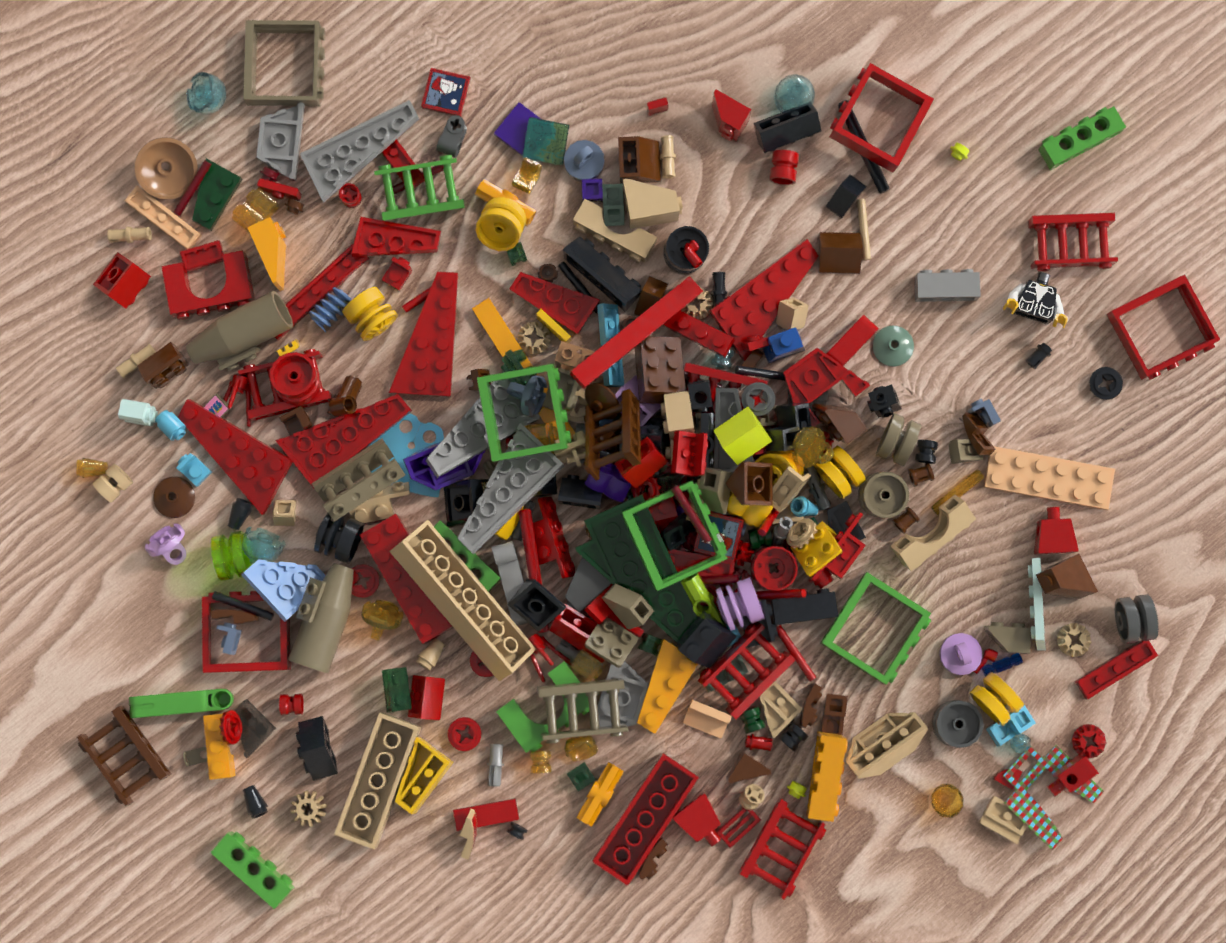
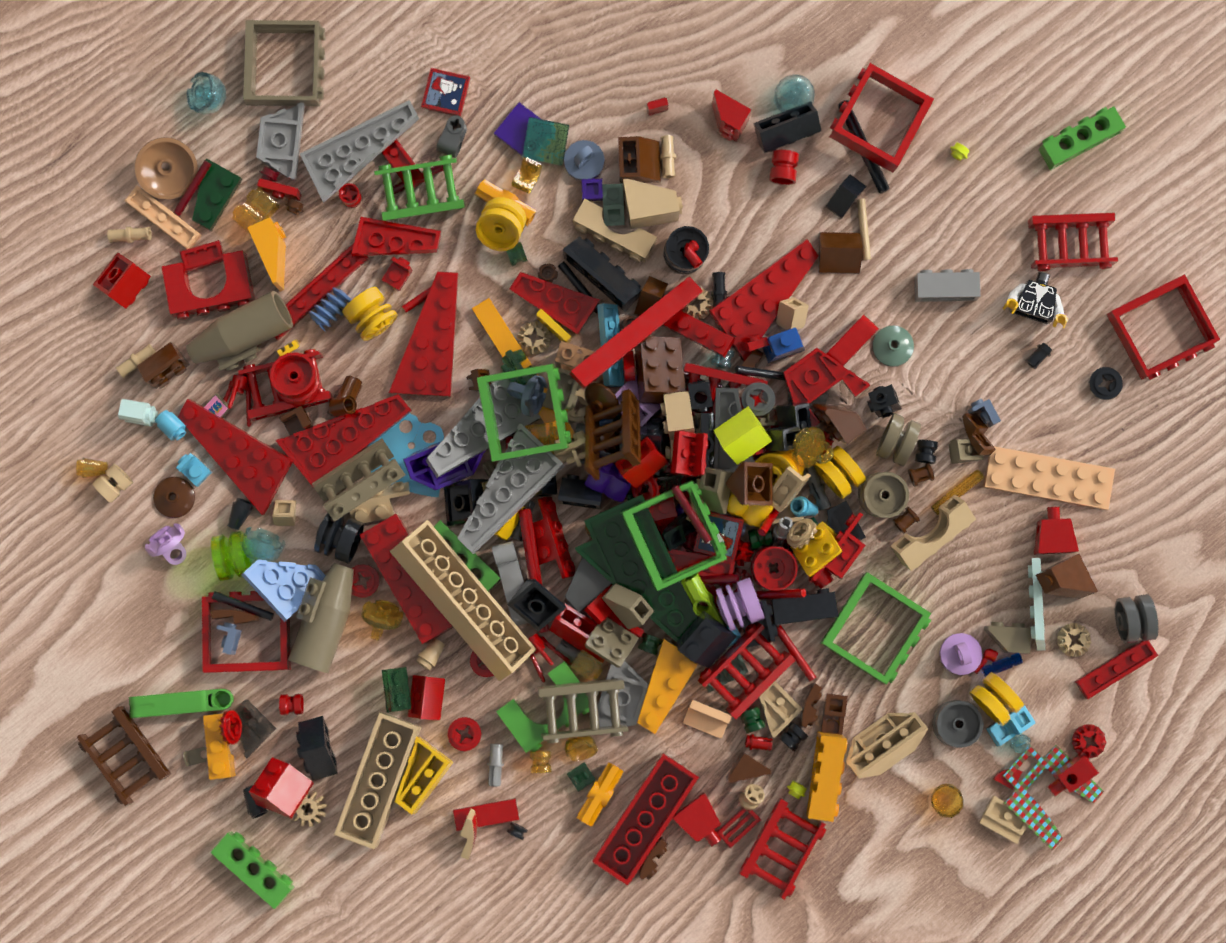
none -> slope [249,757,314,818]
none -> red beam [623,351,636,382]

